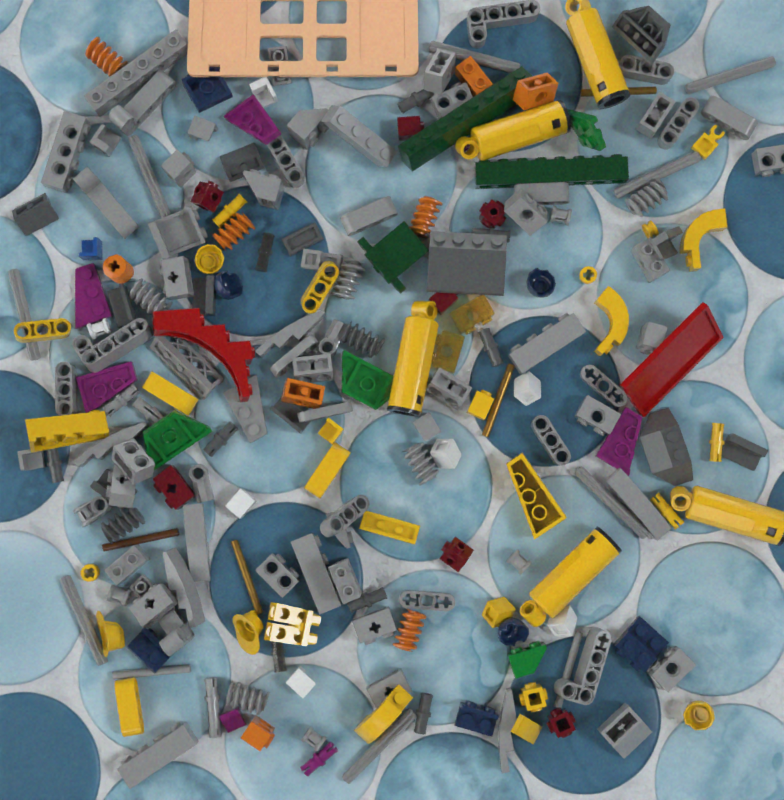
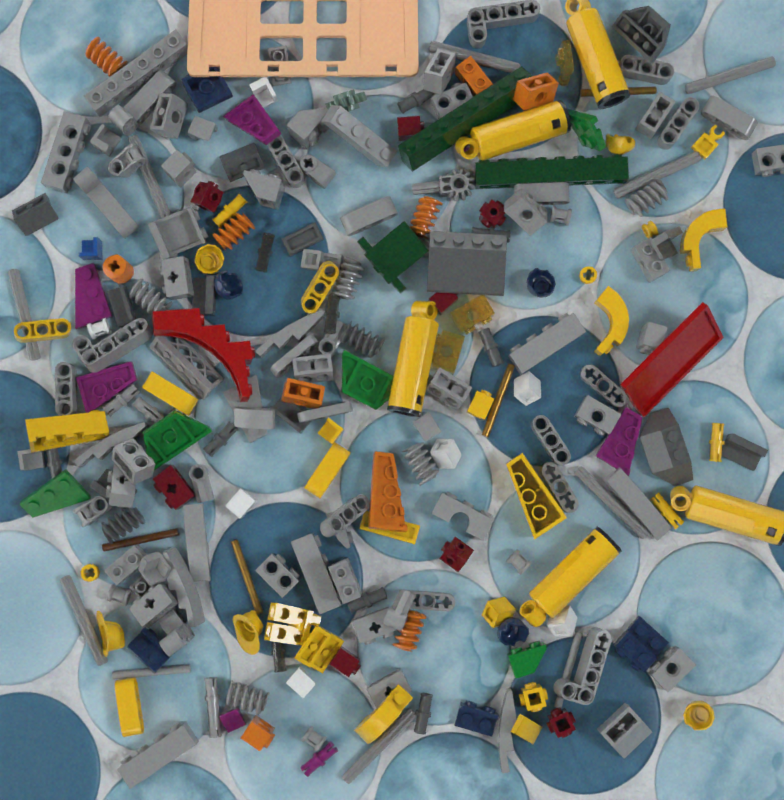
none -> green wing [20,469,91,518]
none -> light grey piece [108,144,146,178]
none -> light grey panel [138,551,171,586]
none -> light grey brick [149,93,188,139]
none -> light grey slope [234,406,275,429]
none -> yellow slope [294,625,344,674]
none -> light grey piece [300,154,336,189]
none -> clear smoke pin [324,294,340,334]
none -> sand green gear [326,89,367,112]
none -> dark red brick [330,646,361,677]
none -> orange wing [368,451,408,532]
none -> light grey piece [383,590,415,631]
none -> light grey gear [412,168,475,201]
none -> light grey arch [431,491,494,540]
none -> light grey beam [541,462,579,513]
none -> clear yellow plate [555,40,574,86]
none -> yellow hair [606,133,635,155]

